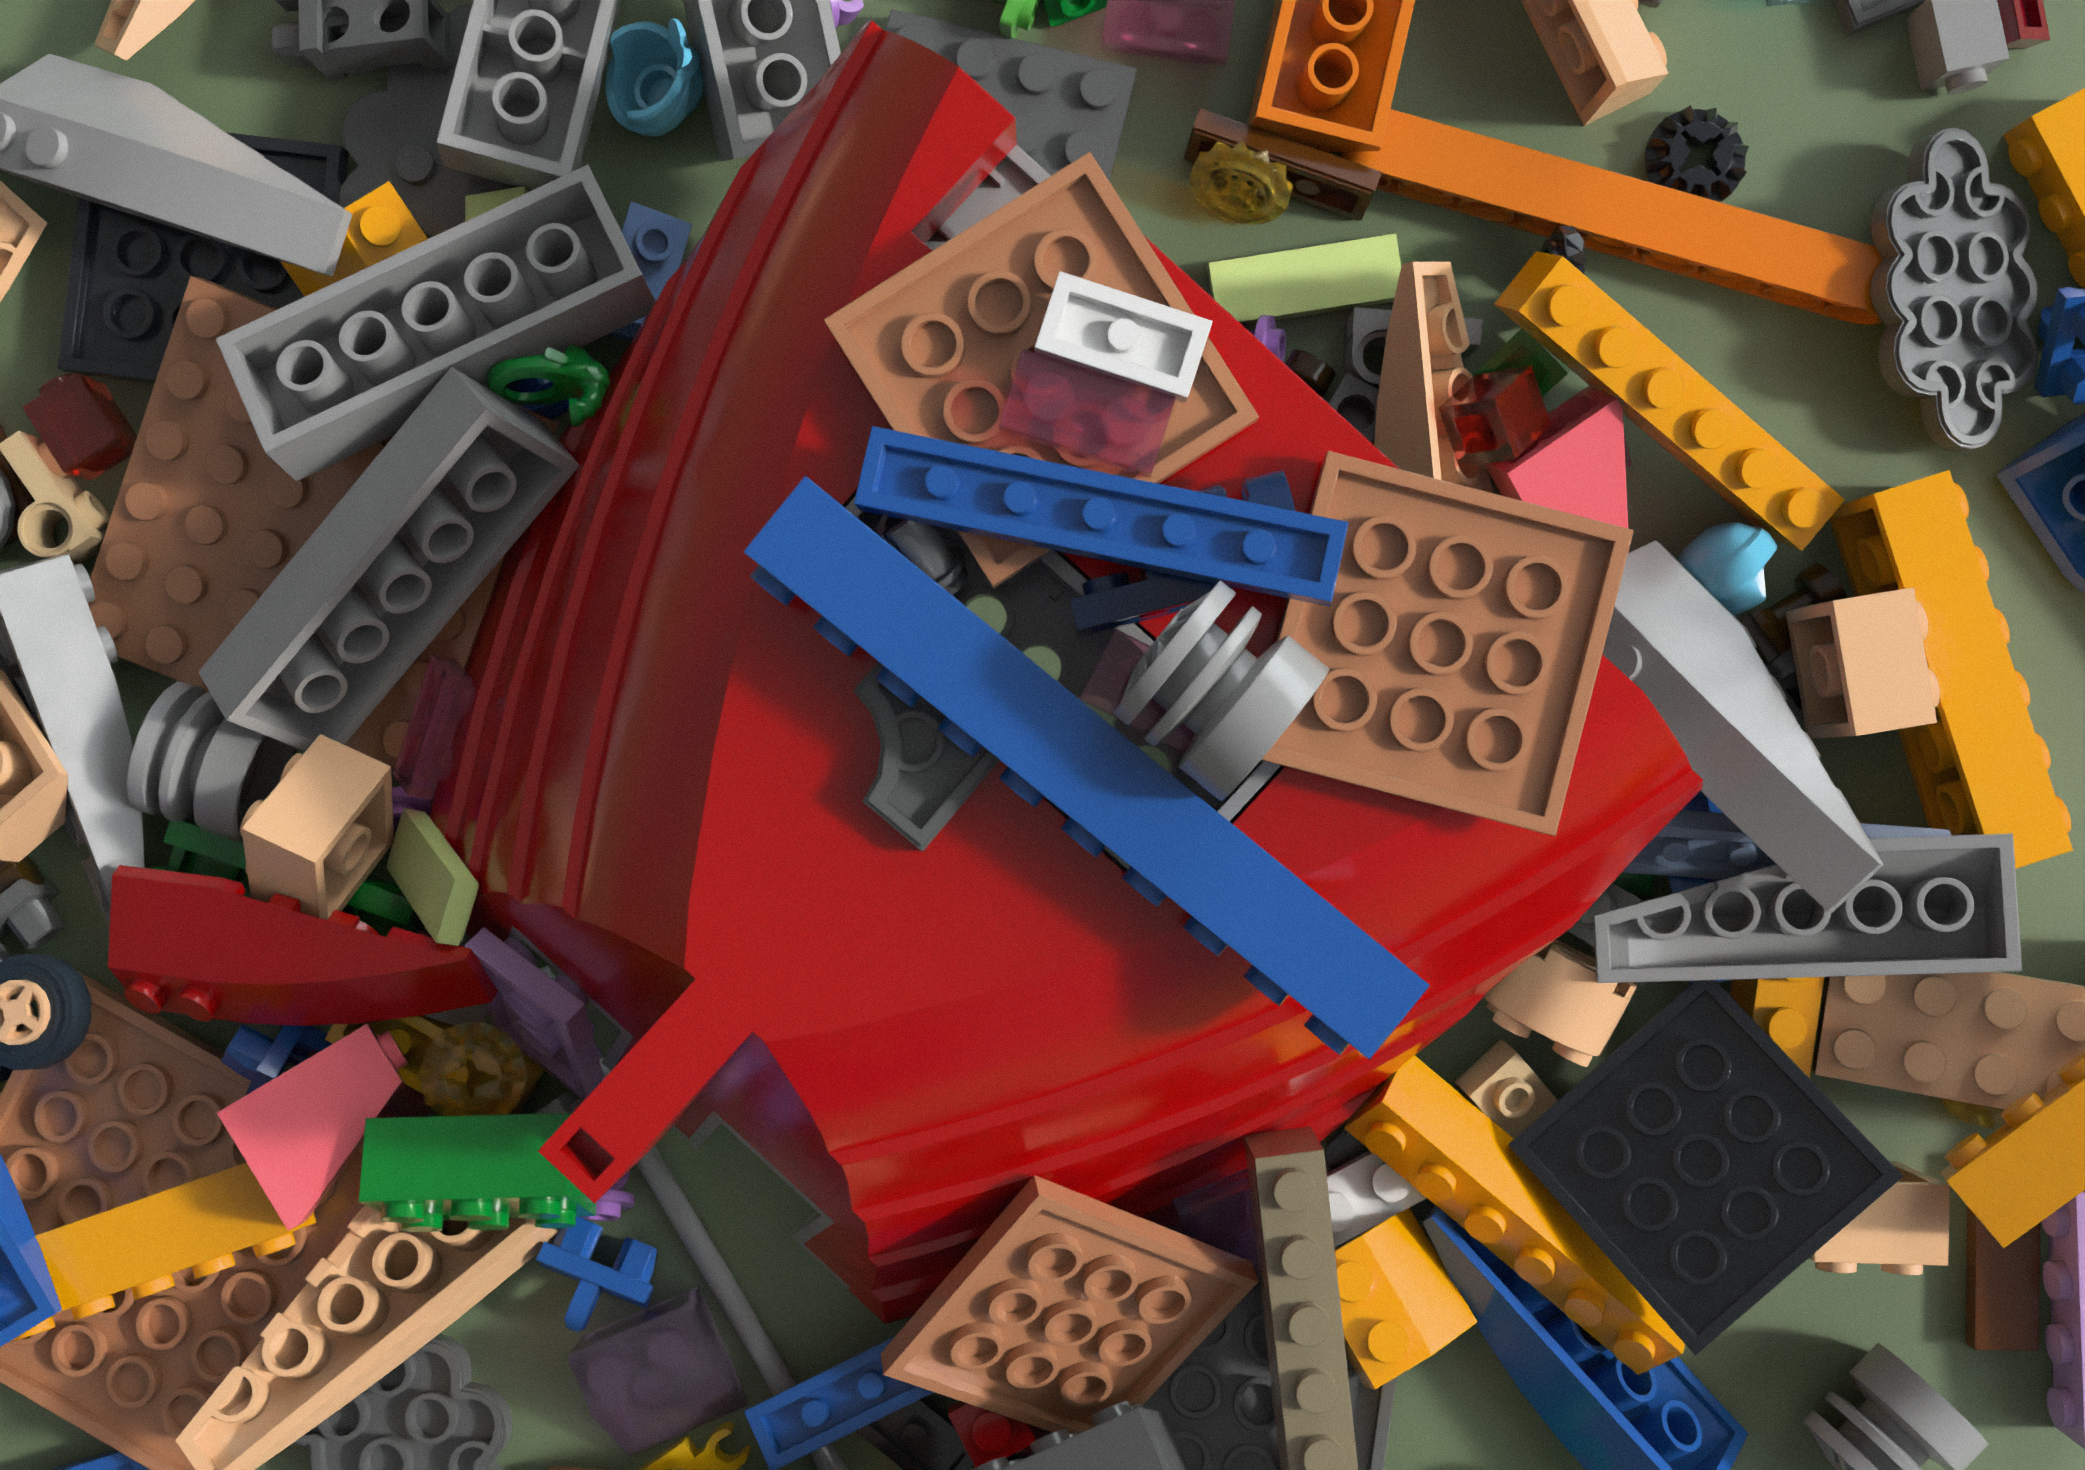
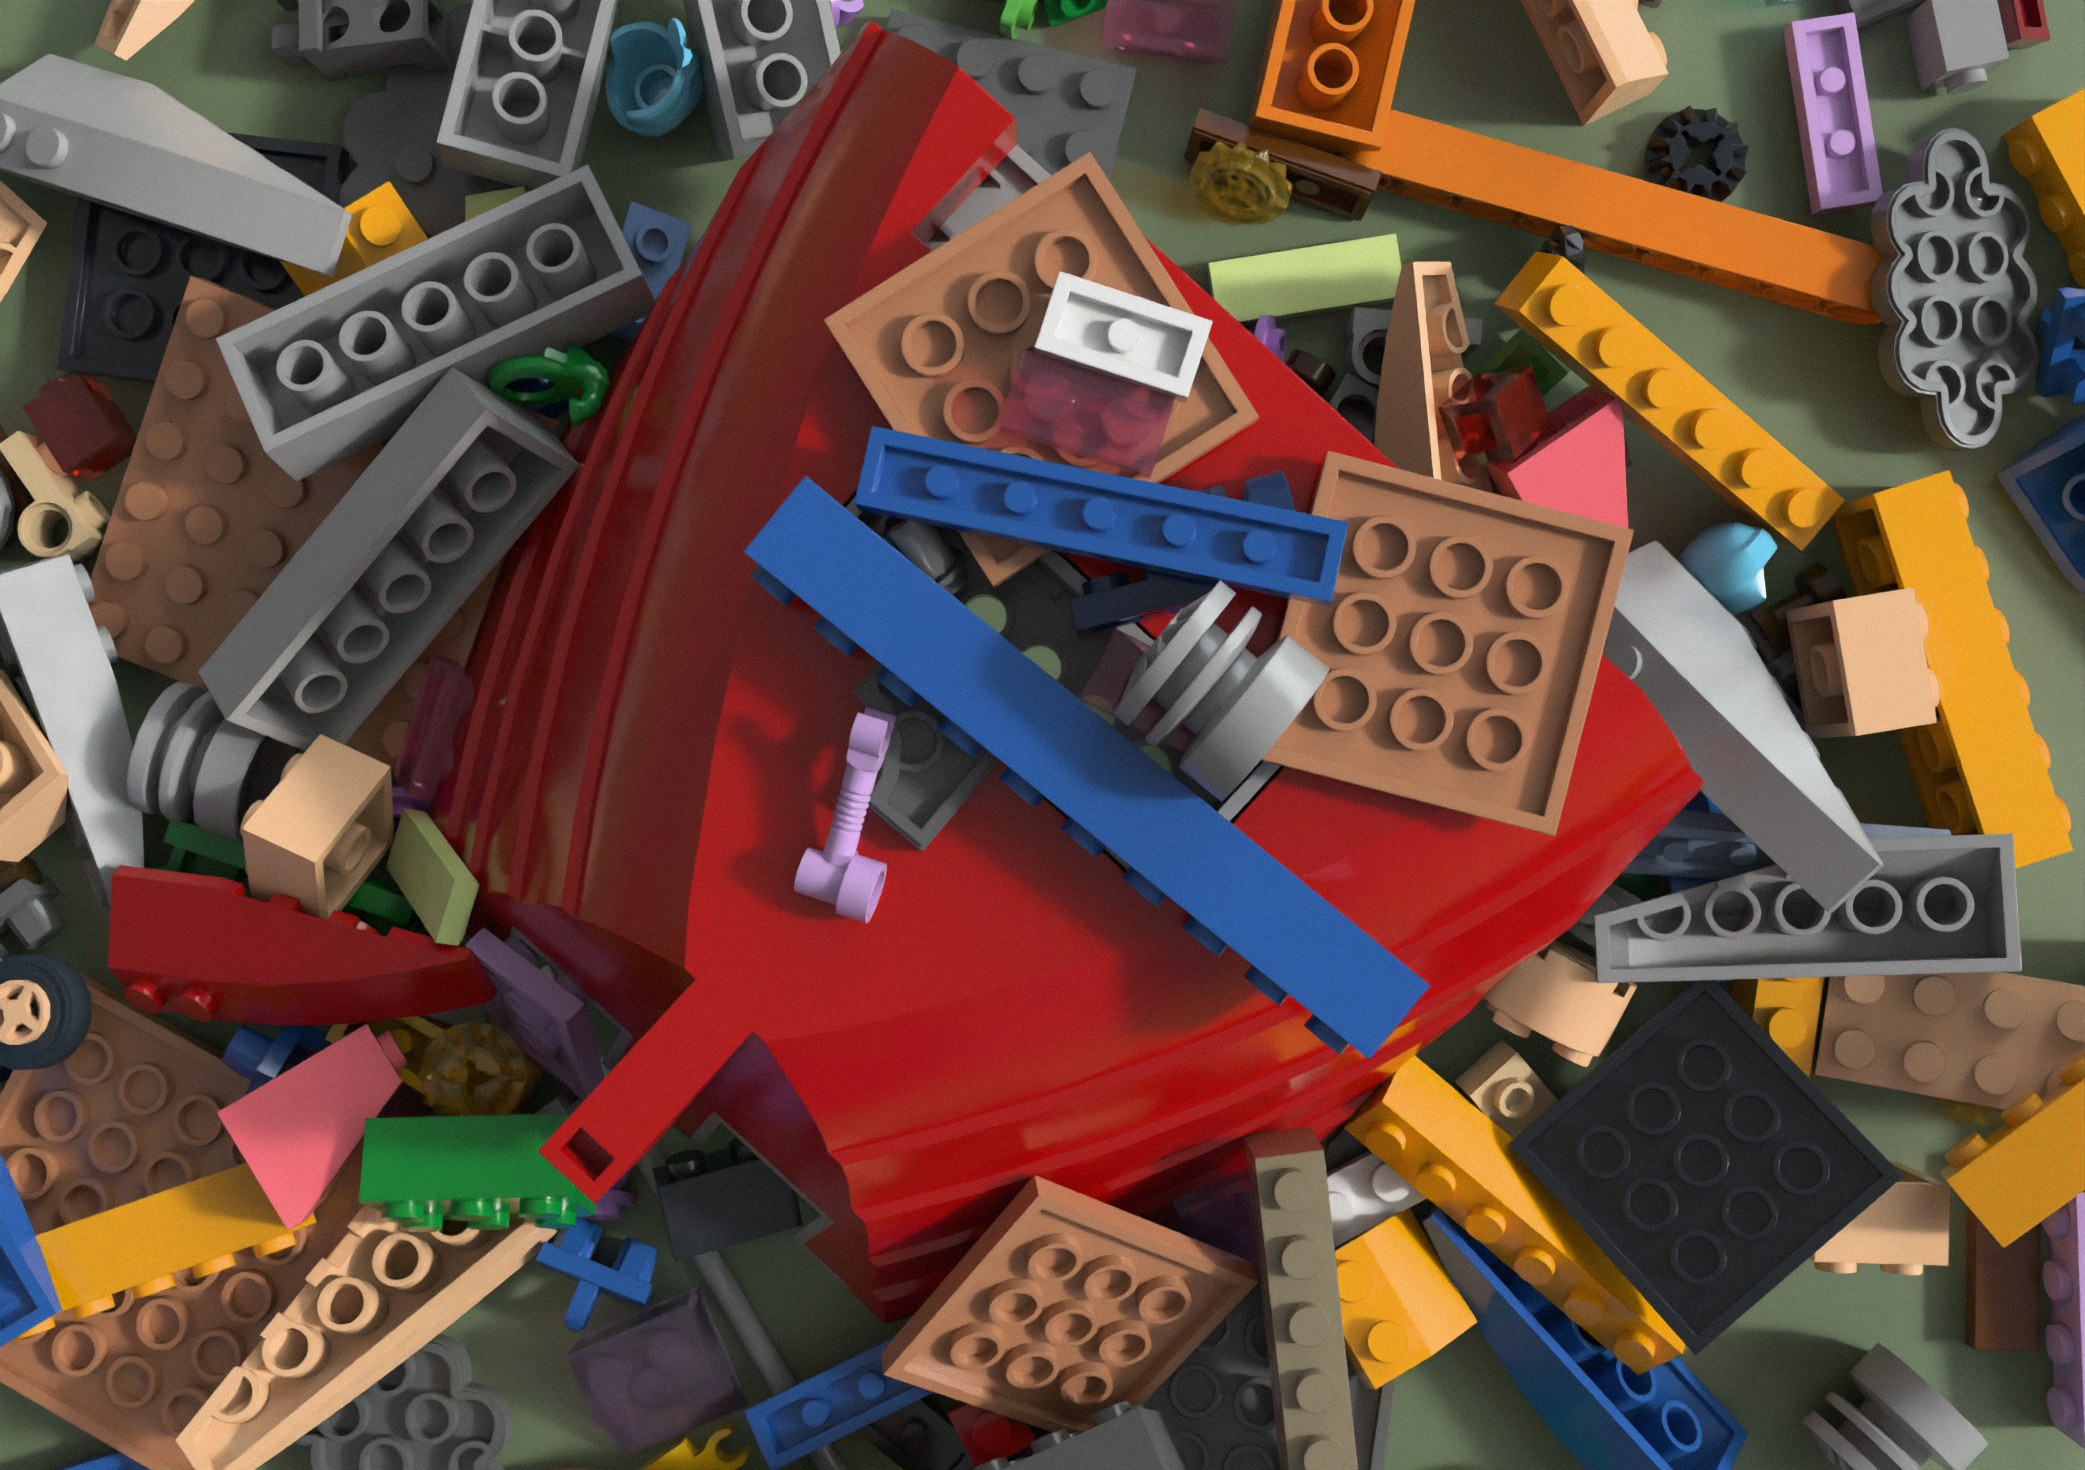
none -> black brick [652,1137,803,1262]
none -> lavender brick [794,707,896,923]
none -> lavender plate [1783,12,1883,216]

